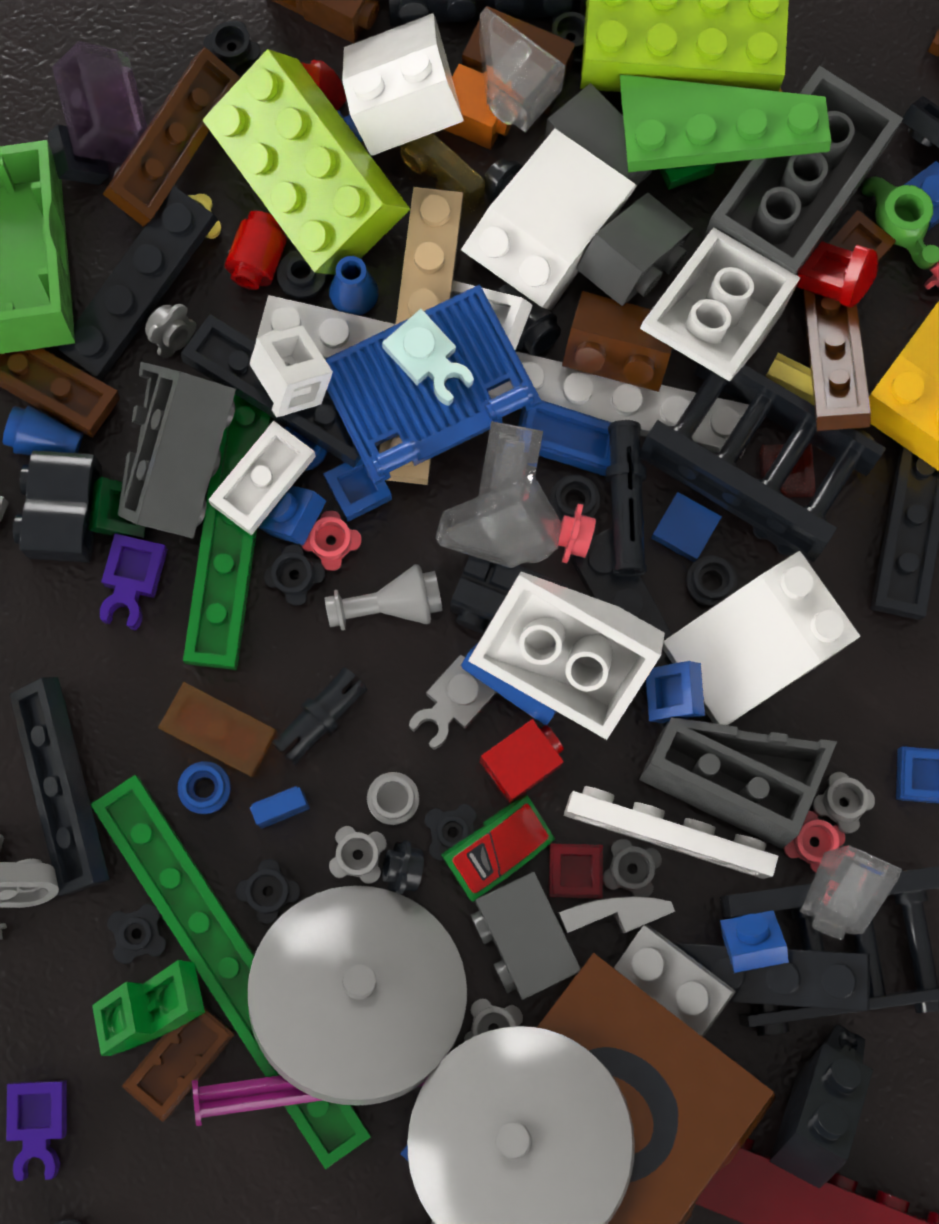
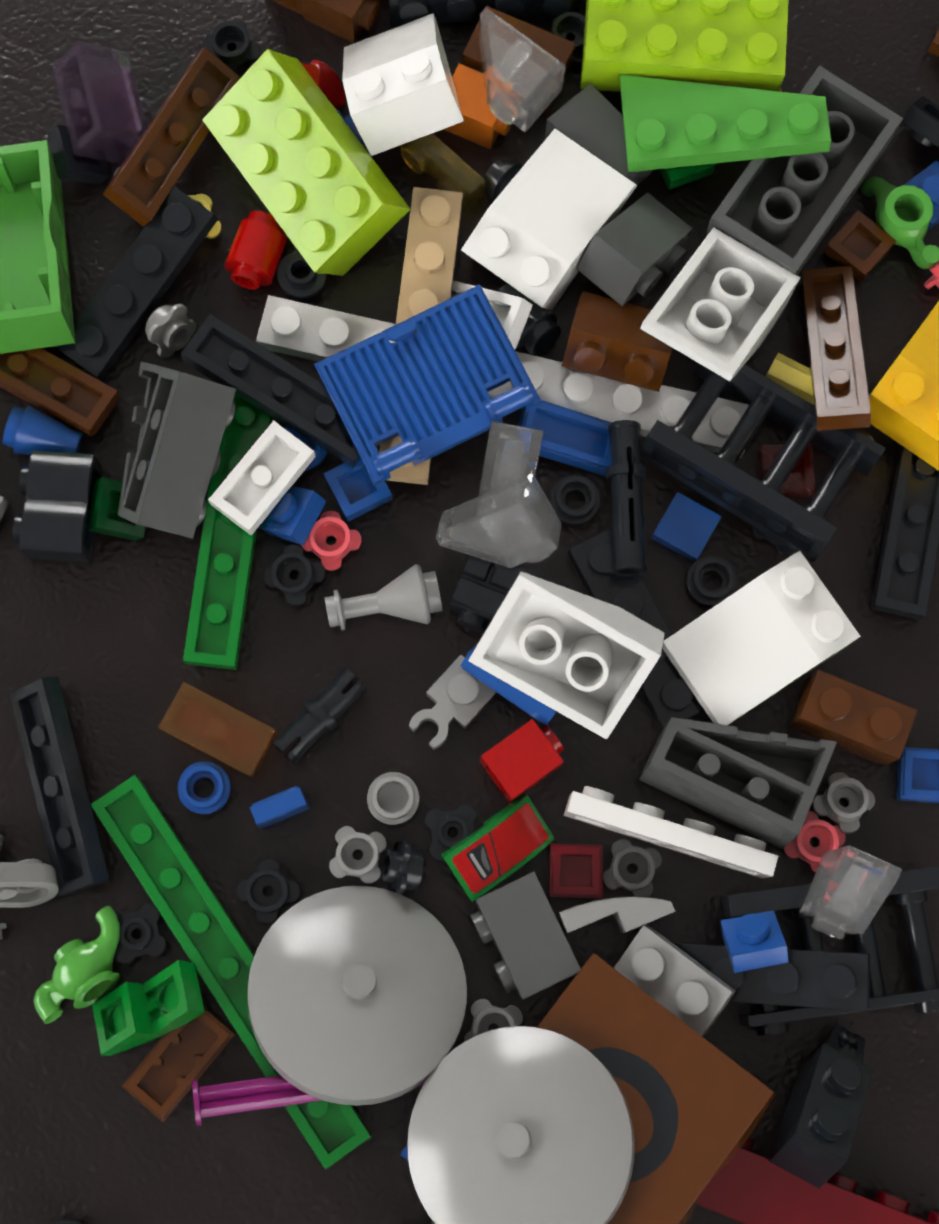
dark purple plate [6,1080,67,1181] -> none
dark purple plate [100,534,168,630] -> none
white brick [249,325,333,417] -> none
blue cone [329,256,379,315] -> none
light aqua plate [382,309,474,406] -> none
coral plate [556,503,596,564] -> none
blue plate [646,661,705,723] -> none
red tile [798,241,878,308] -> none
none -> bright green piece [33,906,120,1024]
none -> reddish brown brick [787,670,918,766]

